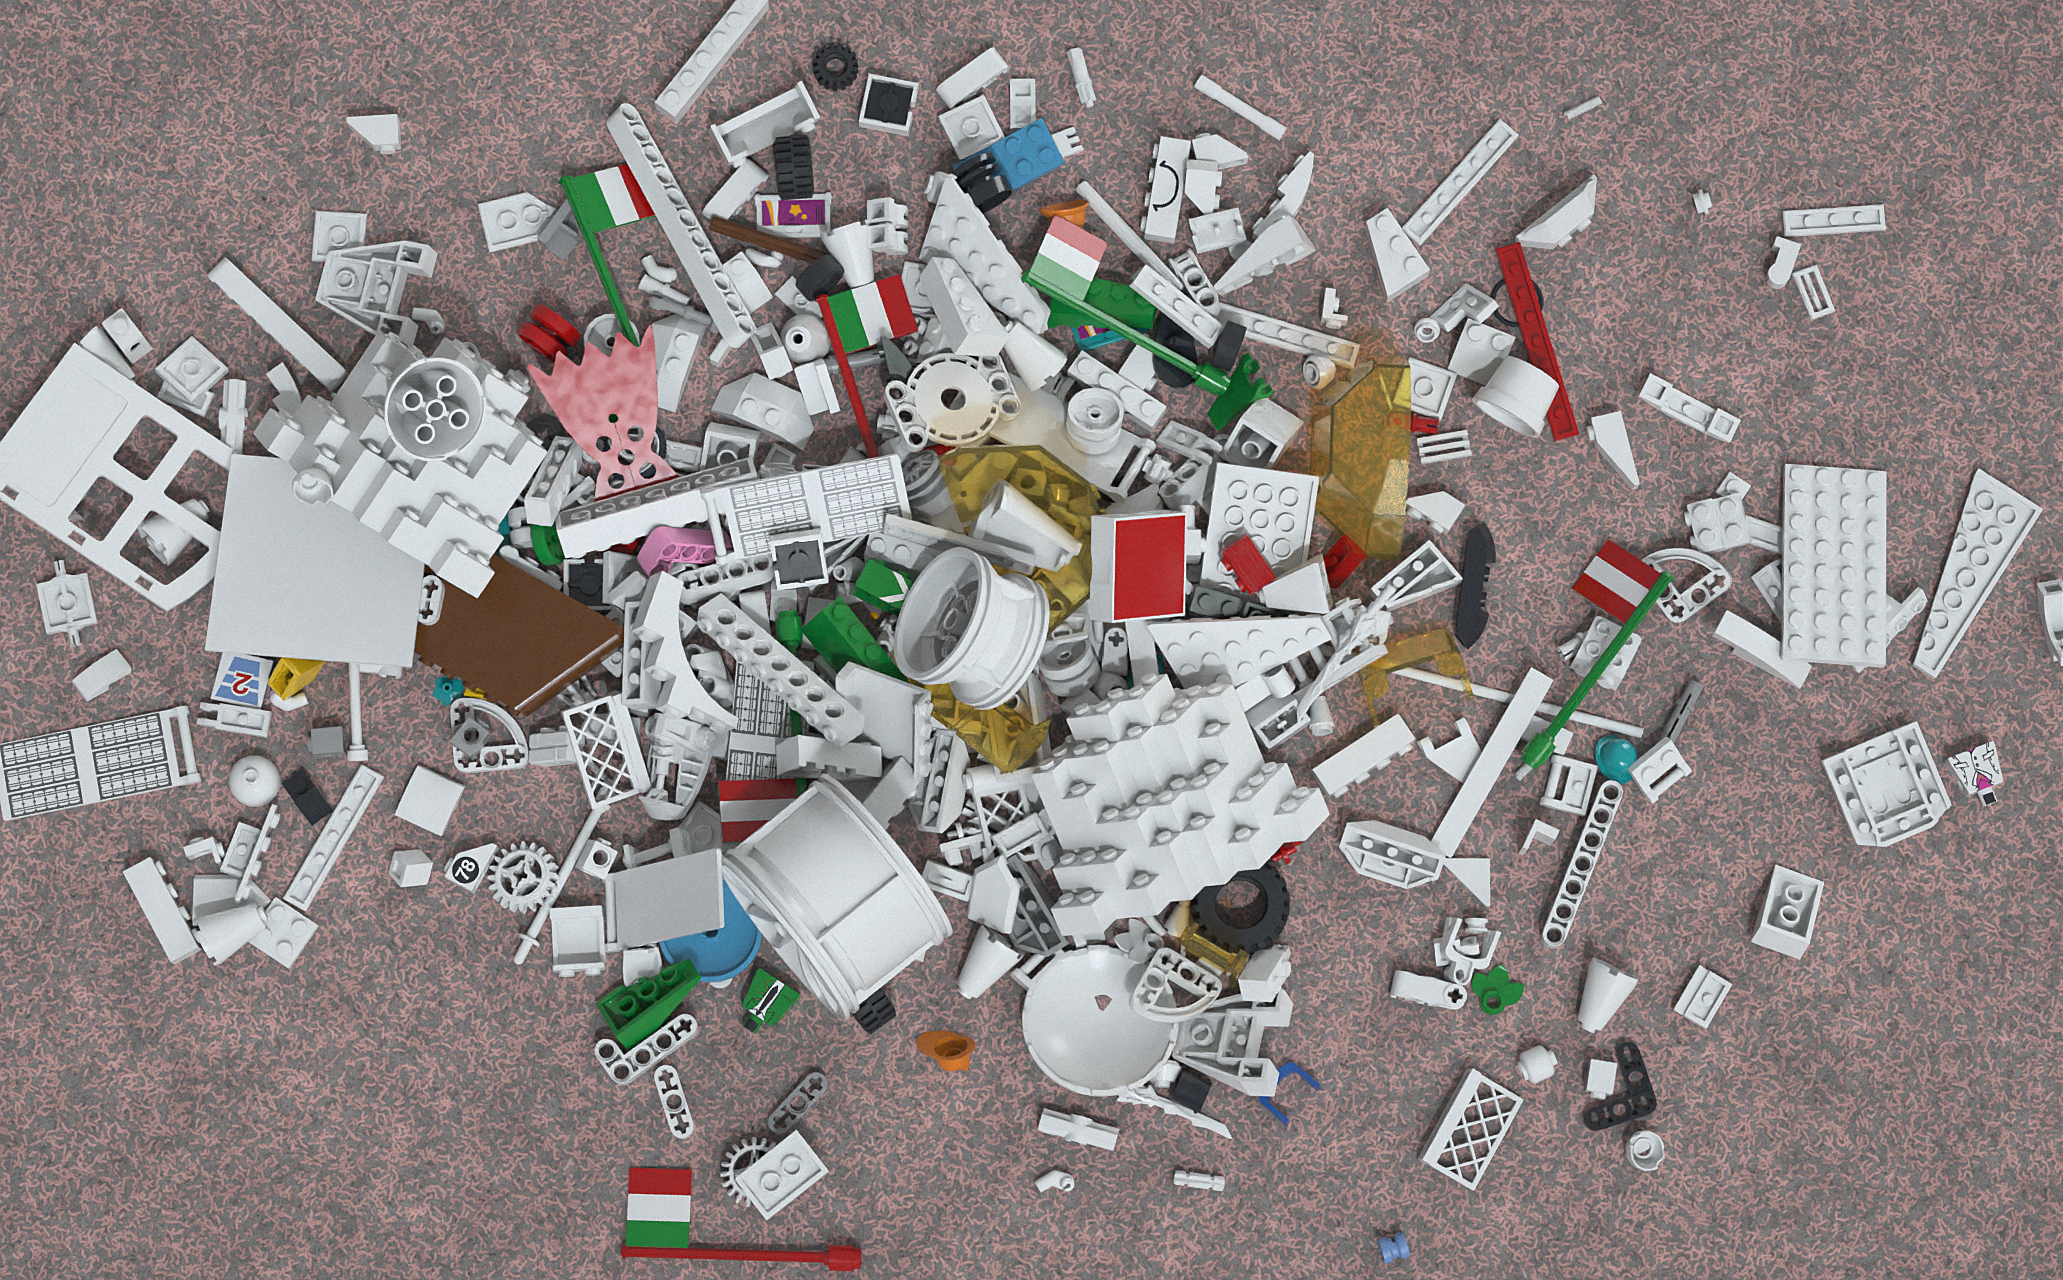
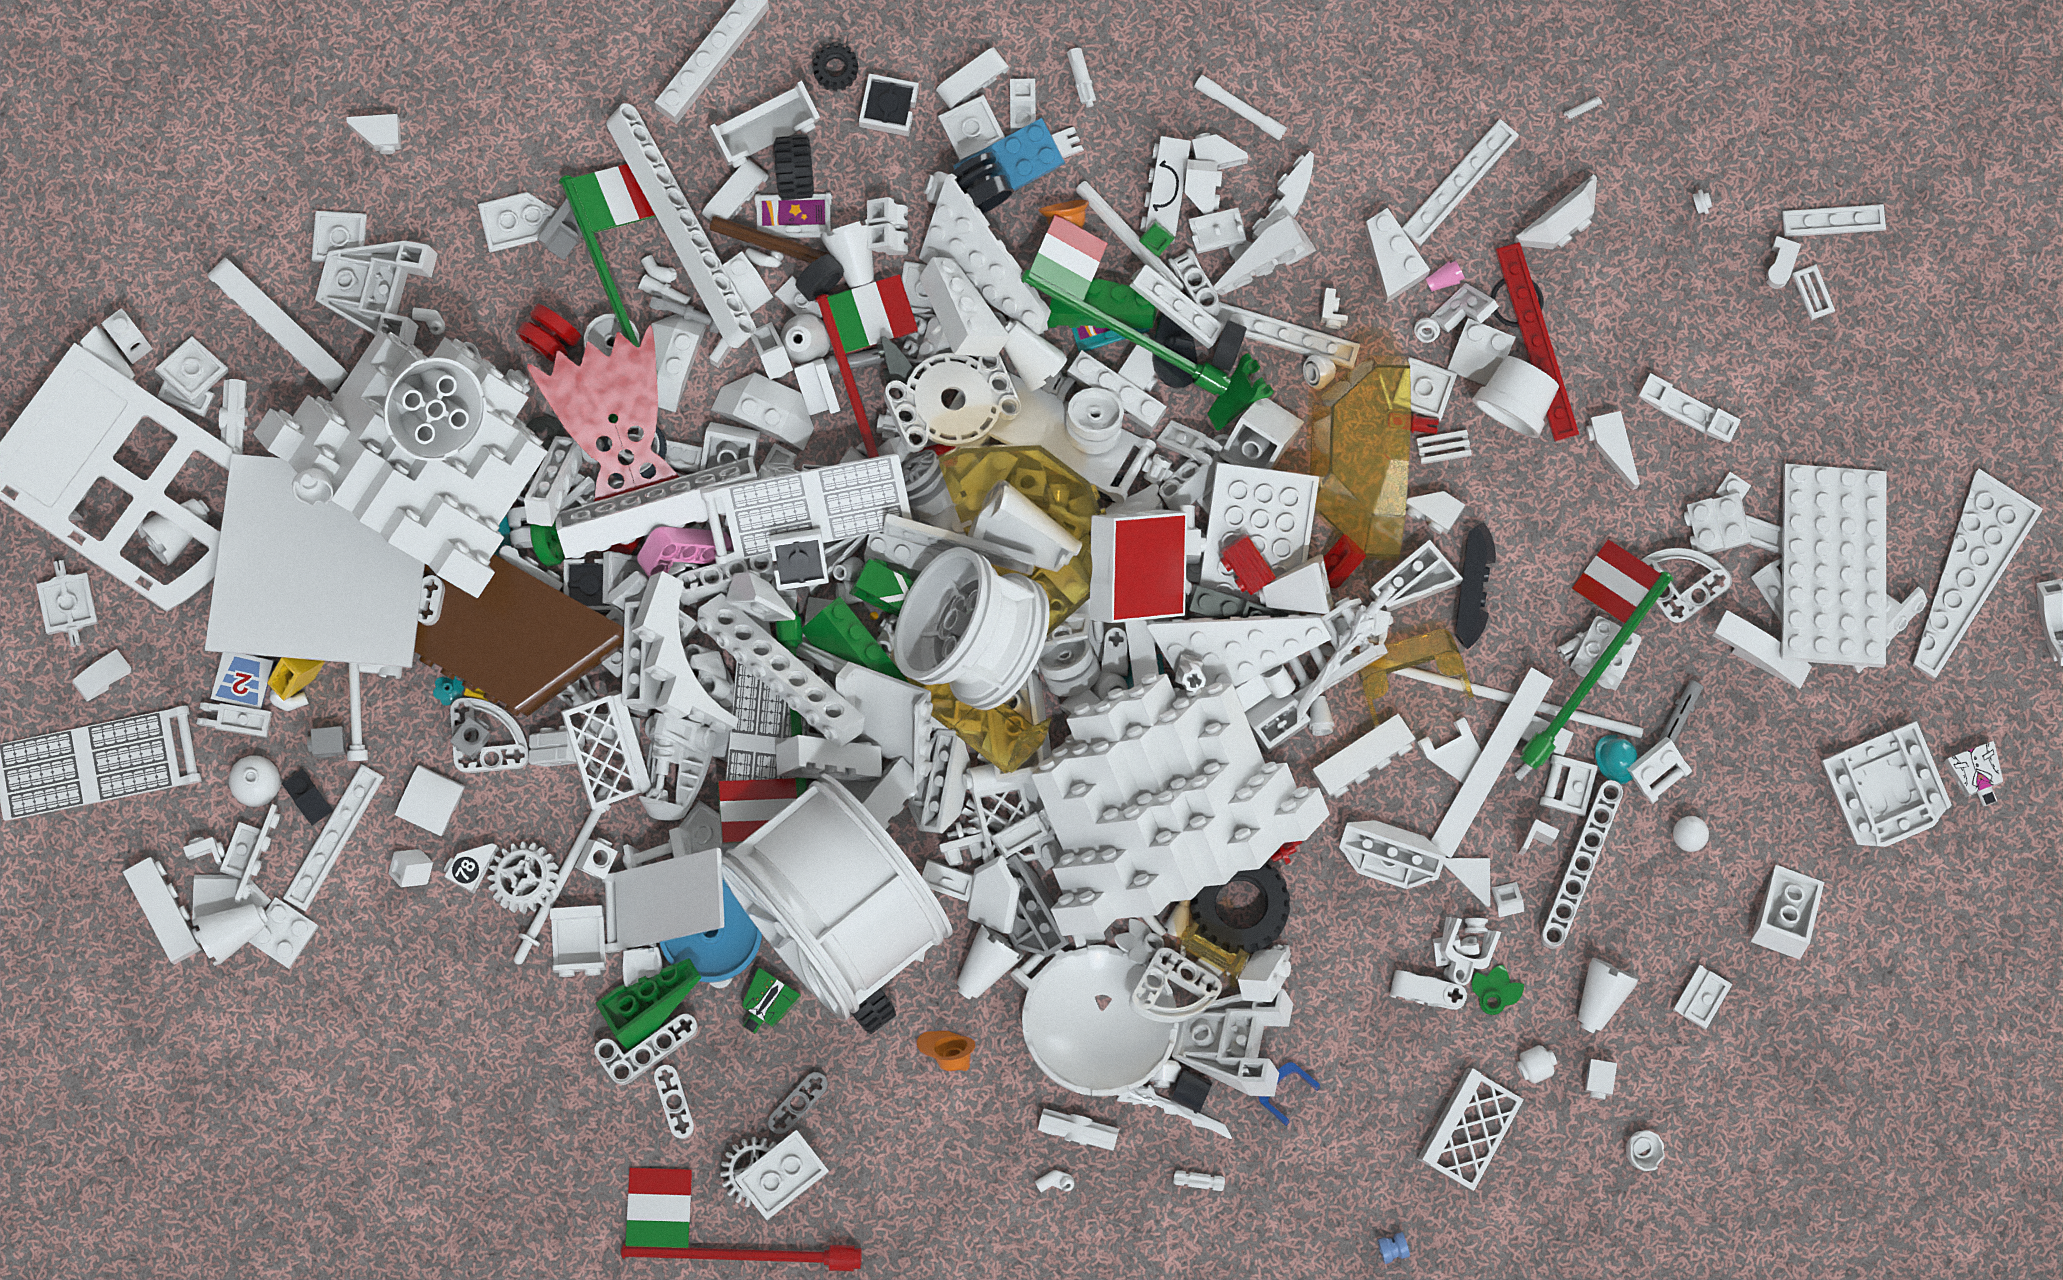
white slope [266,362,303,417] -> none
black beam [1583,1042,1657,1132] -> none
none -> white slope [725,570,796,622]
none -> white axle [796,642,848,674]
none -> green tile [1139,221,1175,257]
none -> white piece [1175,655,1206,692]
none -> bright pink cone [1425,261,1465,292]
none -> white slope [1492,882,1524,917]
none -> white piece [1673,816,1709,852]

